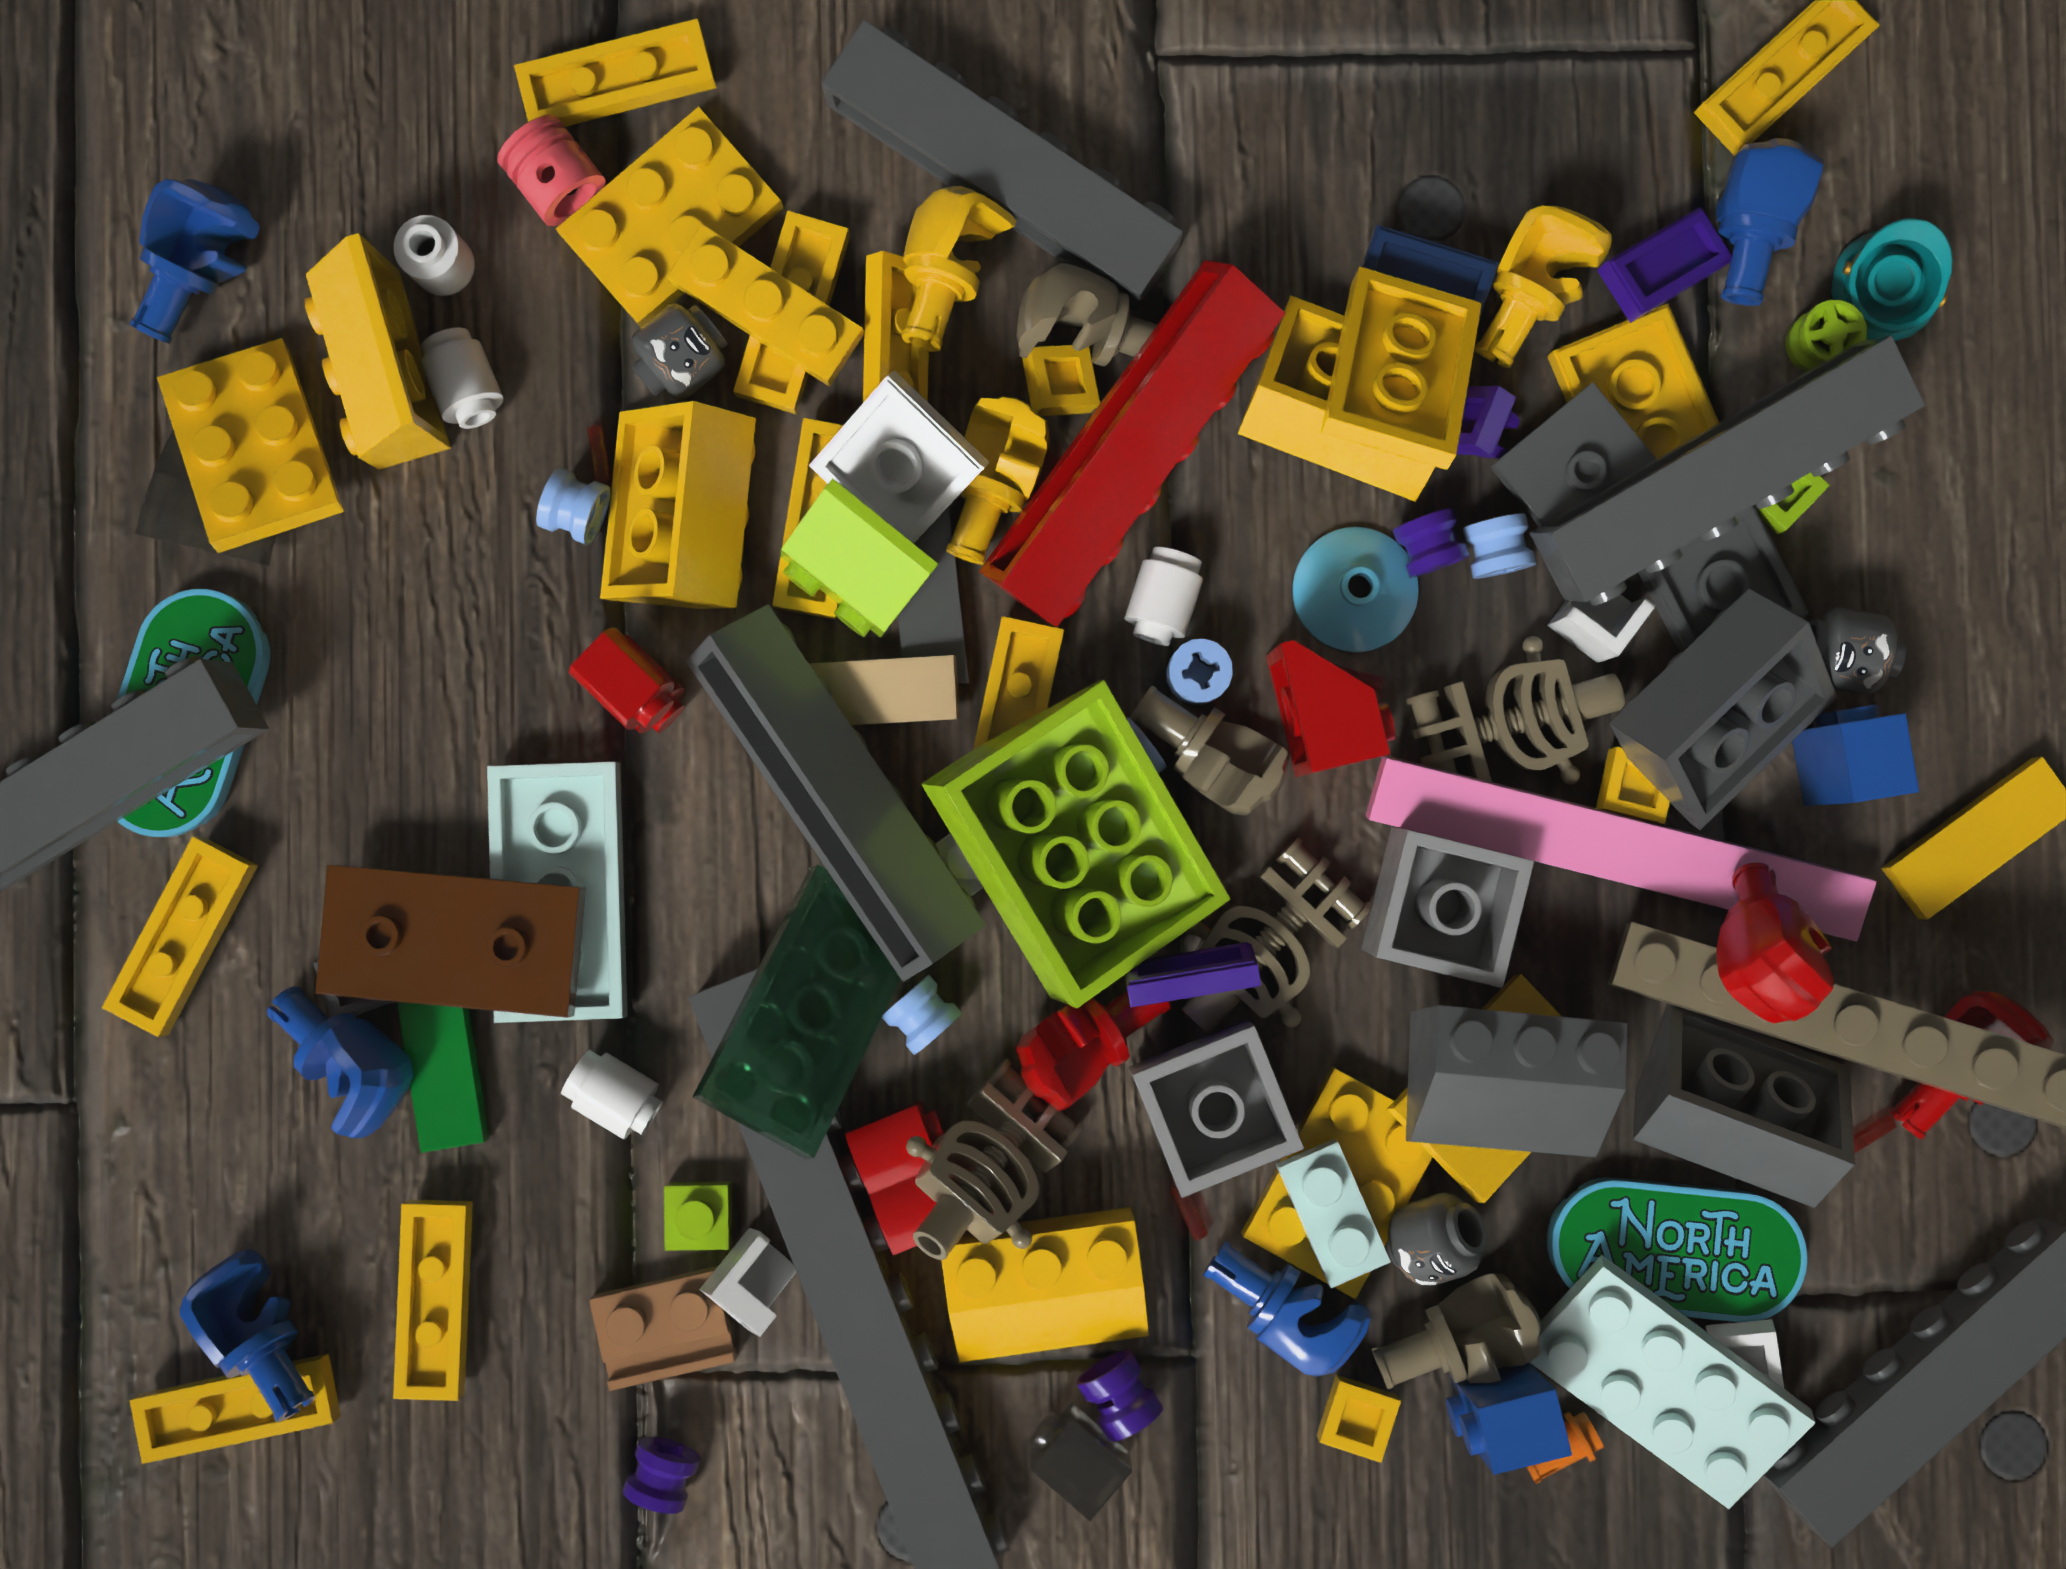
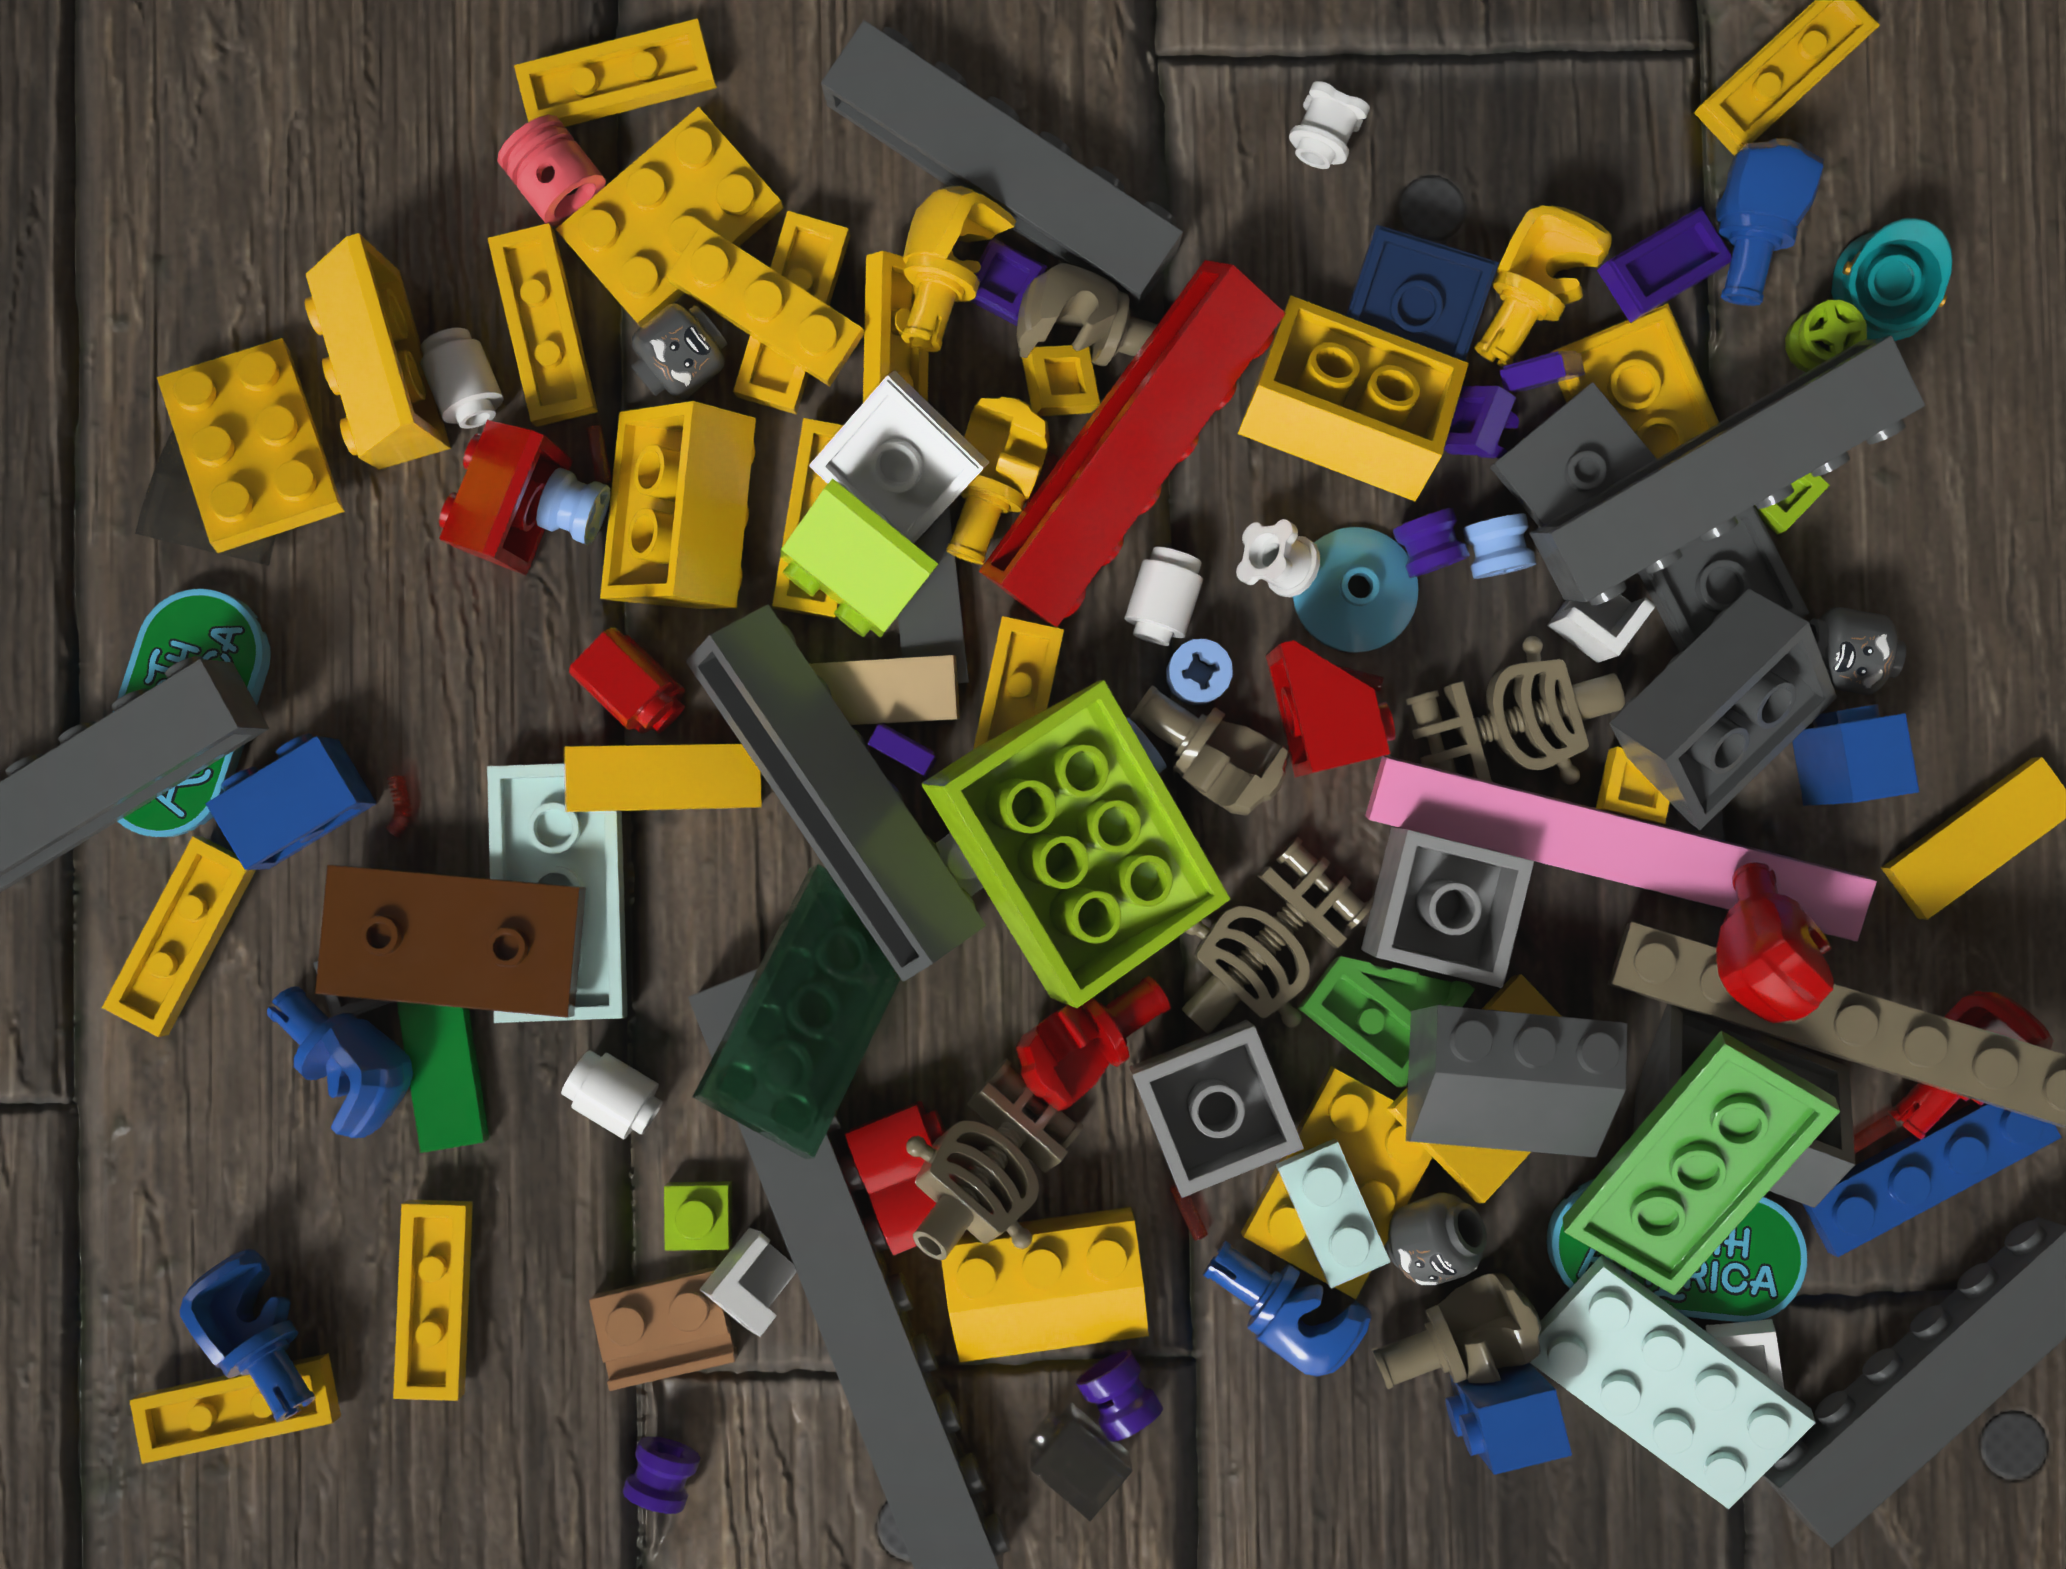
blue piece [129,179,260,344] -> none
white brick [394,215,475,296] -> none
light blue wheel [881,974,962,1055] -> none
dark purple tile [1125,942,1261,1007] -> none
yellow plate [1316,1374,1401,1463] -> none
yellow plate [1321,266,1482,470] -> none
orange pin [1526,1411,1604,1484] -> none
none -> blue brick [205,733,377,870]
none -> clear red leg [386,775,412,838]
none -> red slope [439,420,573,576]
none -> yellow plate [487,223,598,427]
none -> yellow tile [564,744,762,812]
none -> dark purple tile [868,724,937,778]
none -> dark purple tile [970,238,1047,326]
none -> white brick [1236,519,1320,598]
none -> white brick [1289,81,1370,169]
none -> bright green wing [1298,956,1475,1087]
none -> dark purple tile [1500,351,1585,392]
none -> bright green plate [1562,1030,1840,1295]
none -> blue plate [1802,1102,2062,1257]

